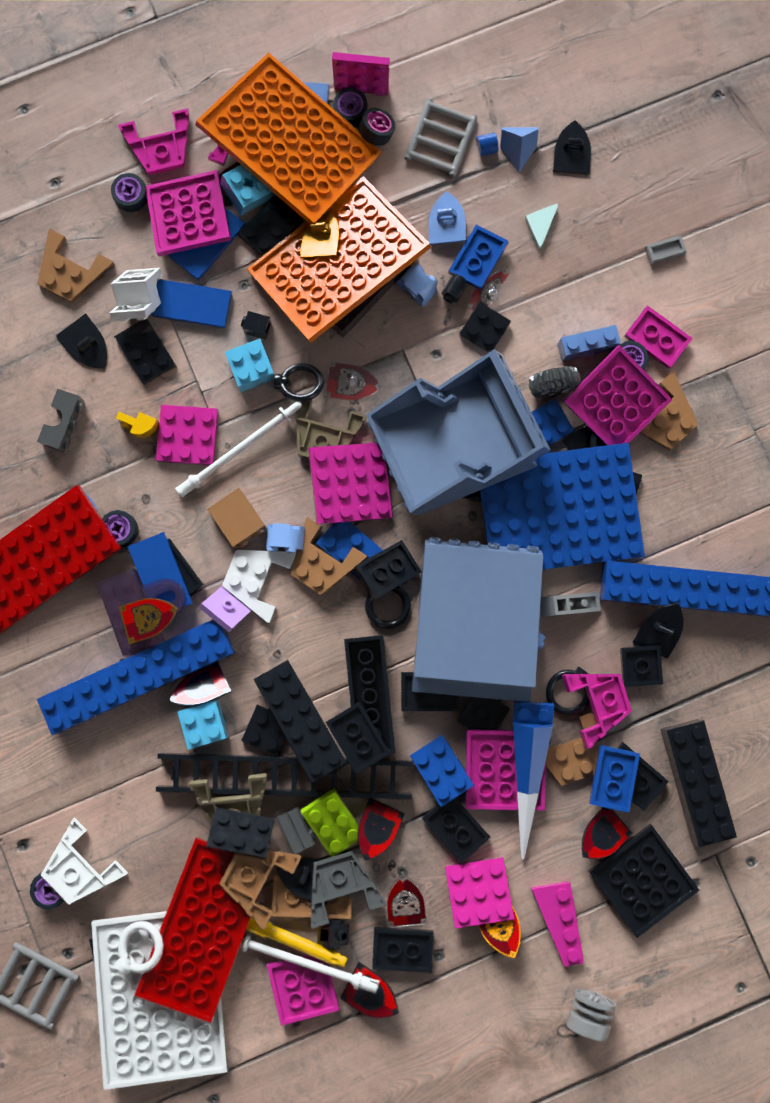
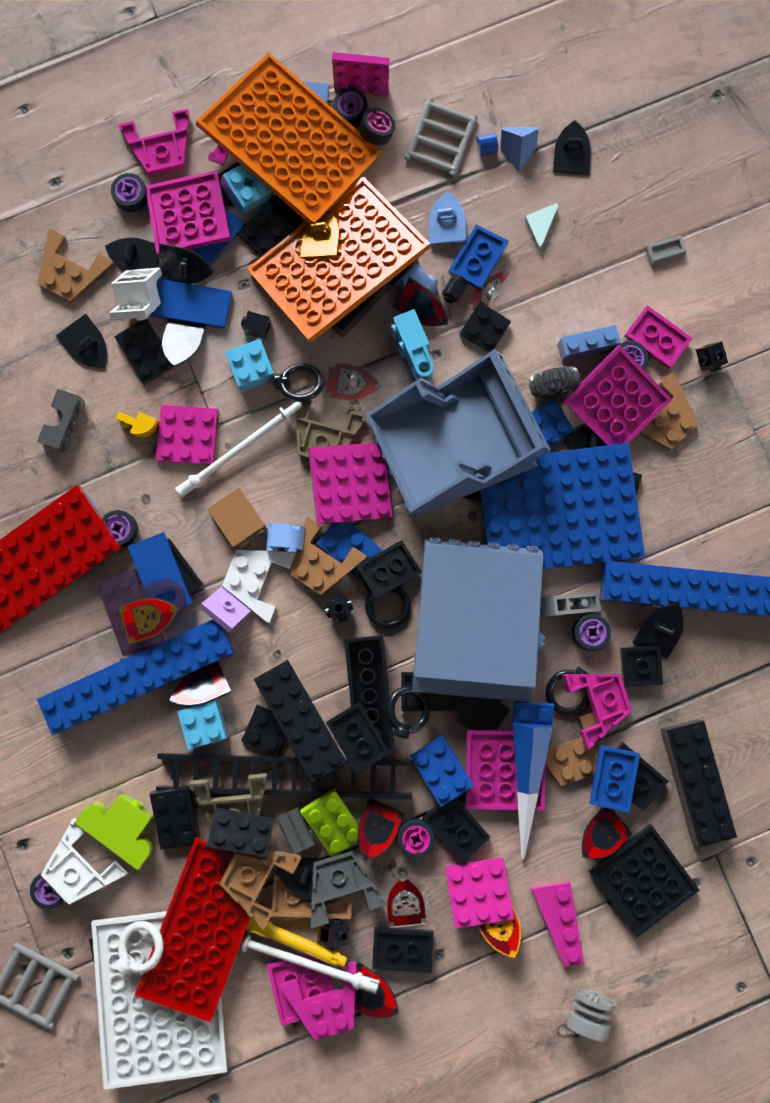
none -> lime brick [74,794,154,870]
none -> black shield [105,237,159,271]
none -> black plate [149,786,200,850]
none -> black shield [159,243,214,284]
none -> shield [162,319,206,367]
none -> dark pink wing [280,961,356,1040]
none -> black brick [325,594,354,623]
none -> black piece [387,686,430,739]
none -> medium azure brick [391,309,434,382]
none -> shield [393,277,448,326]
none -> wheel [397,818,435,859]
none -> wheel [572,614,611,651]
none -> black brick [695,341,728,372]

